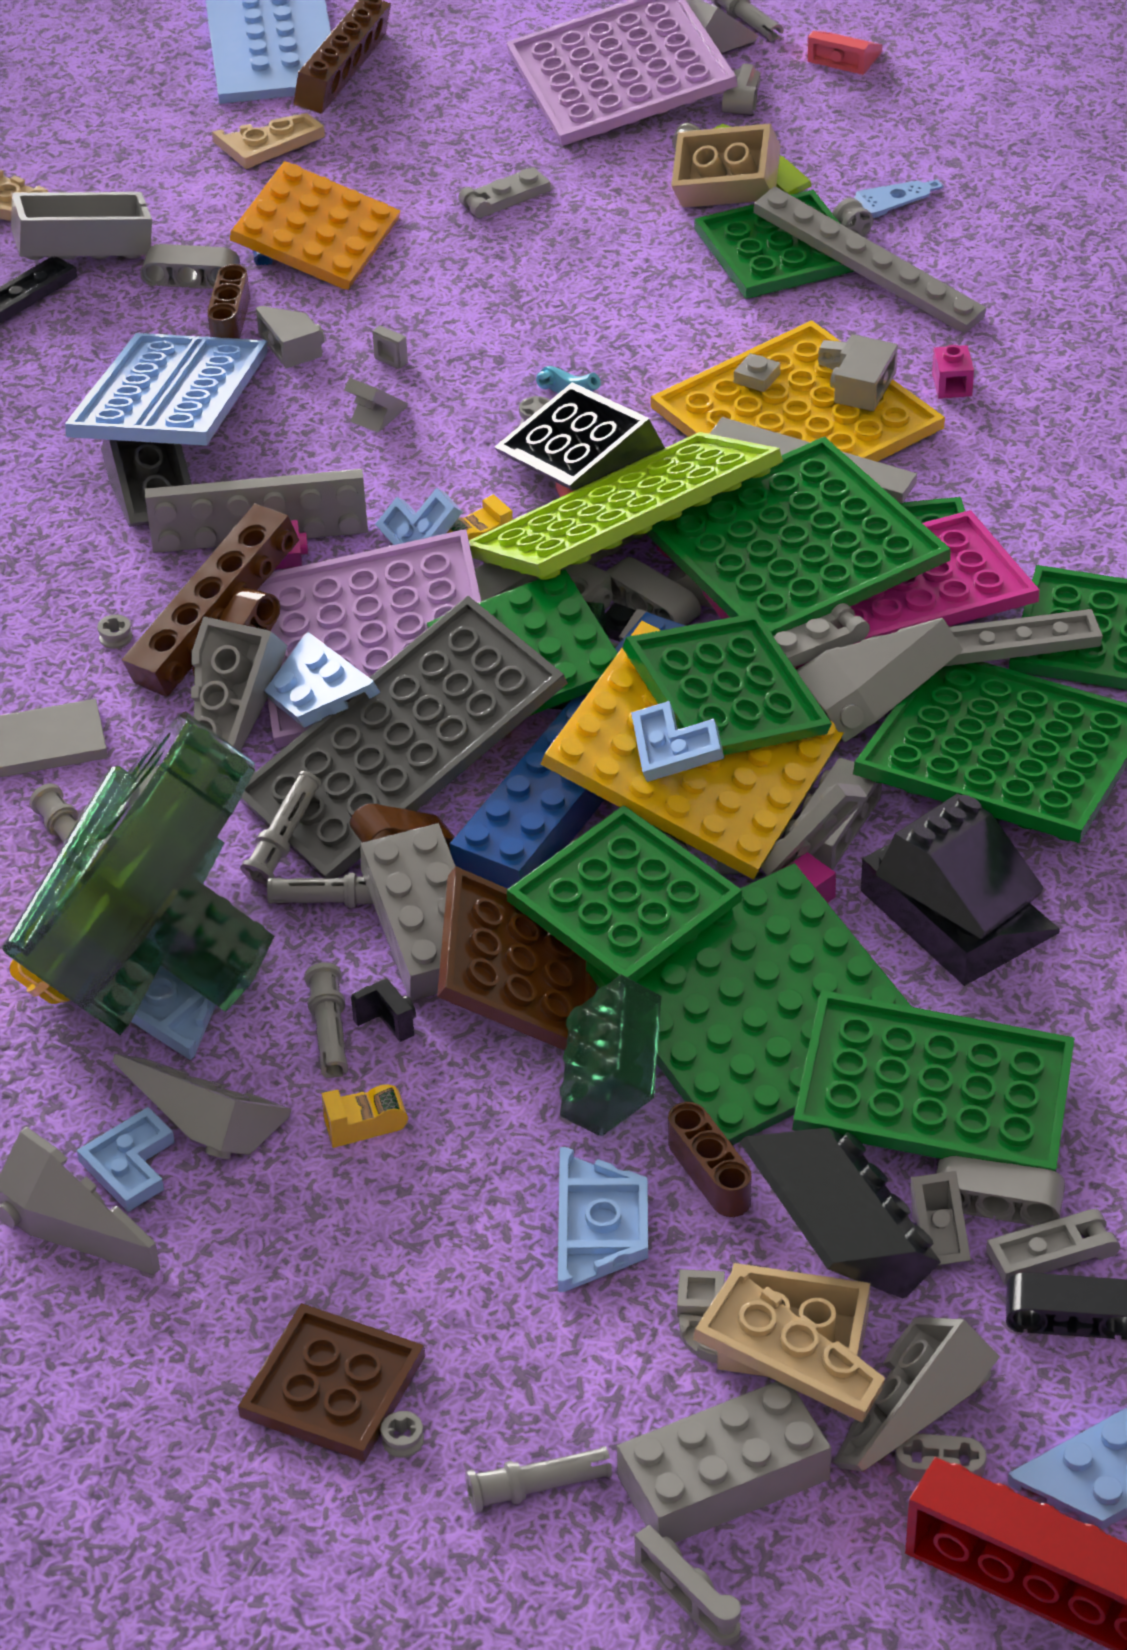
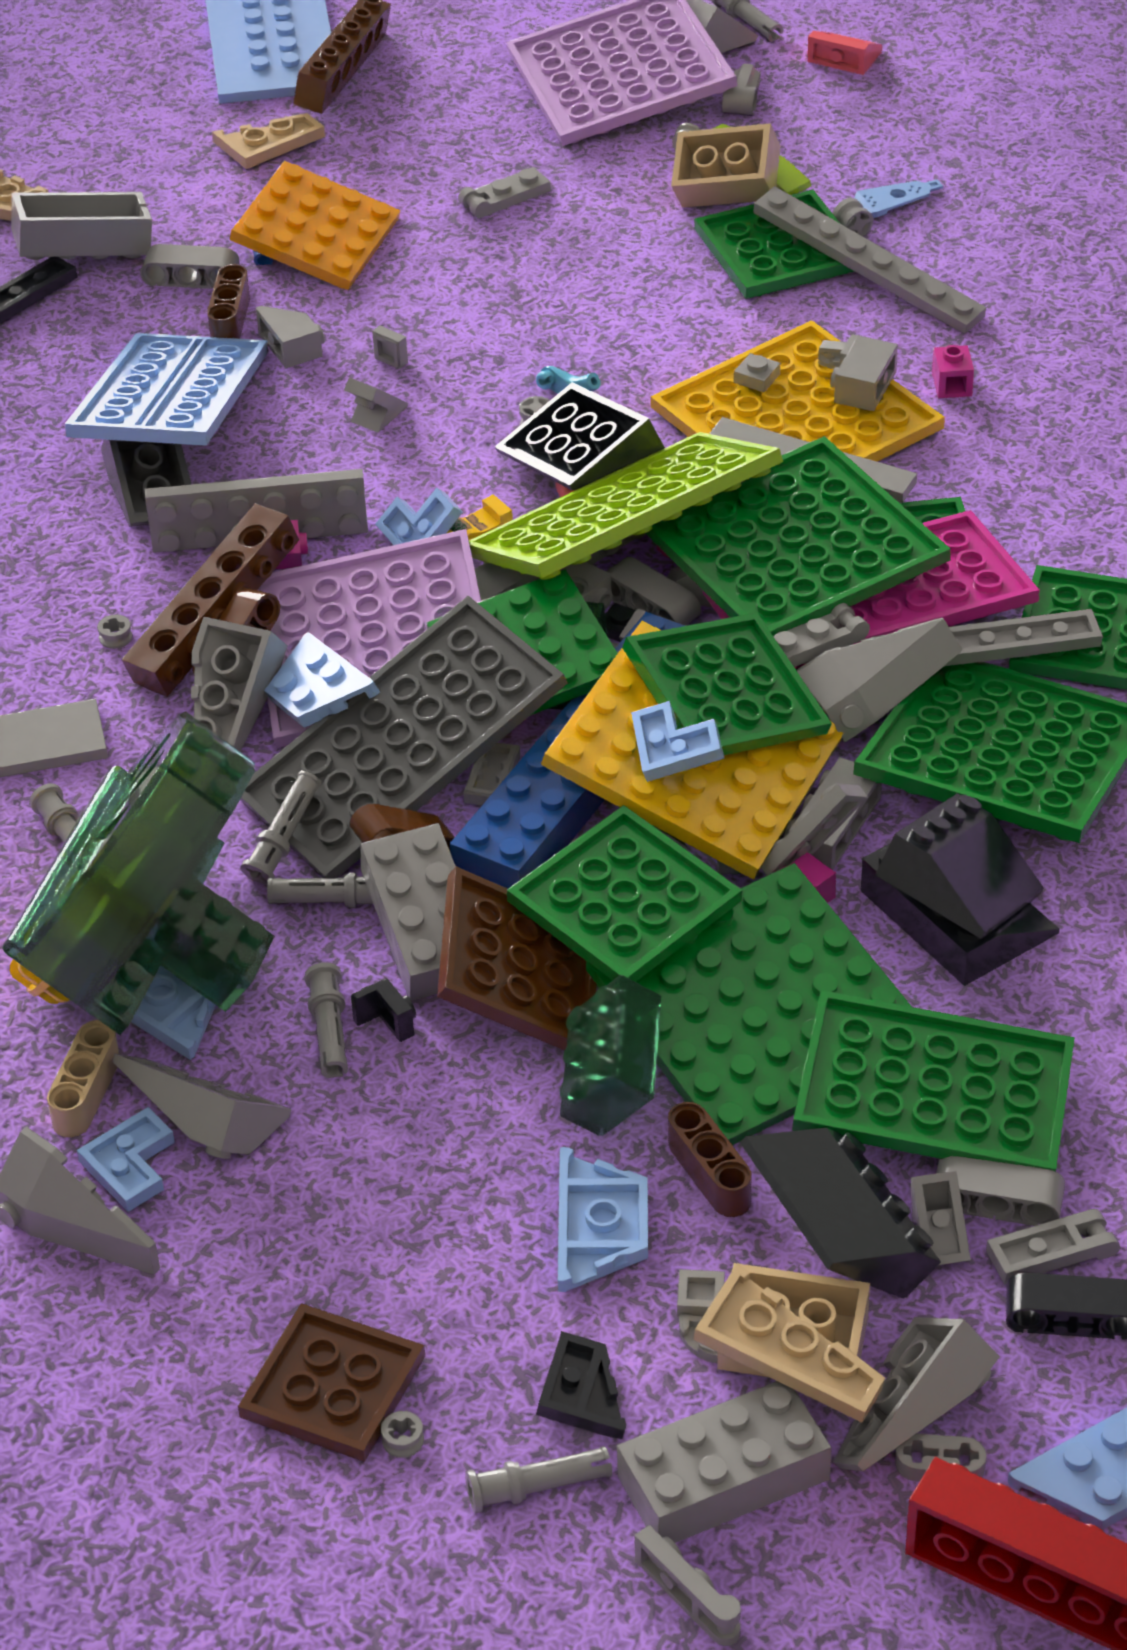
yellow leg [321,1084,408,1148] -> none
none -> tan beam [47,1020,119,1137]
none -> light grey plate [463,743,520,805]
none -> black wing [536,1331,626,1439]

